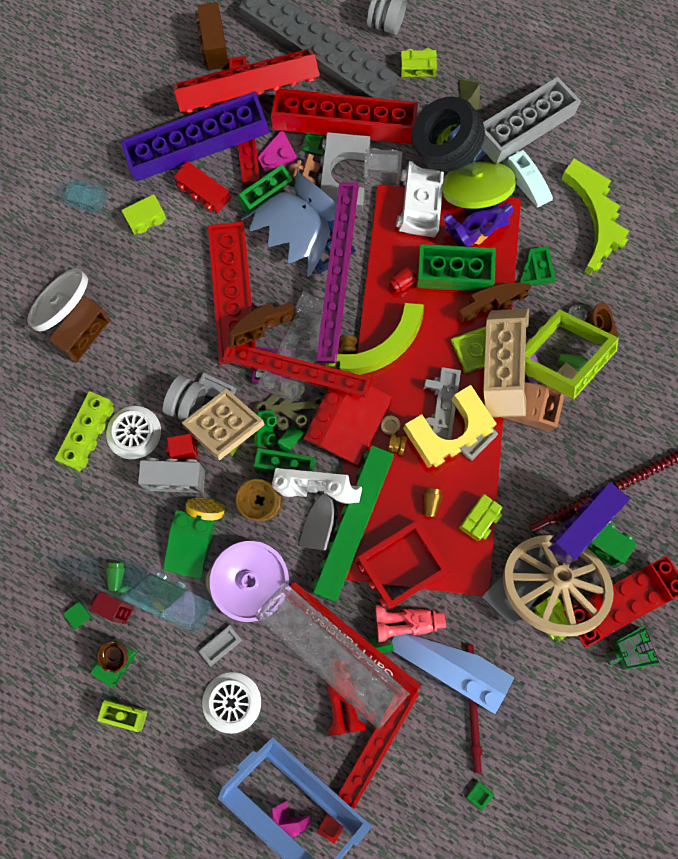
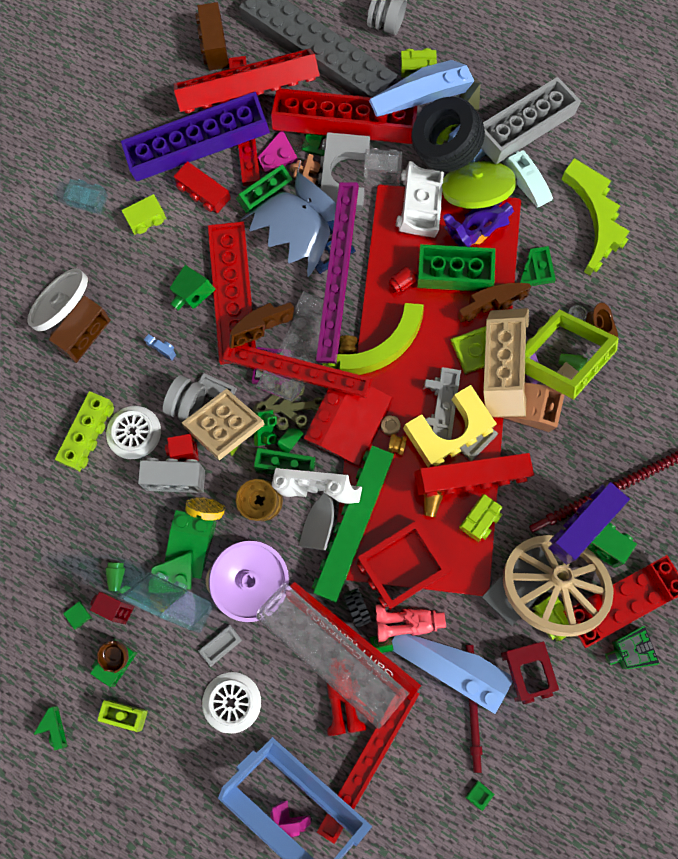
none -> green slope [34,706,68,751]
none -> medium blue plate [144,334,176,361]
none -> green wing [151,551,193,590]
none -> green torso [170,265,215,311]
none -> black tyre [343,588,371,628]
none -> light blue wedge [369,60,474,117]
none -> red brick [414,453,534,498]
none -> dark red window [500,641,559,704]

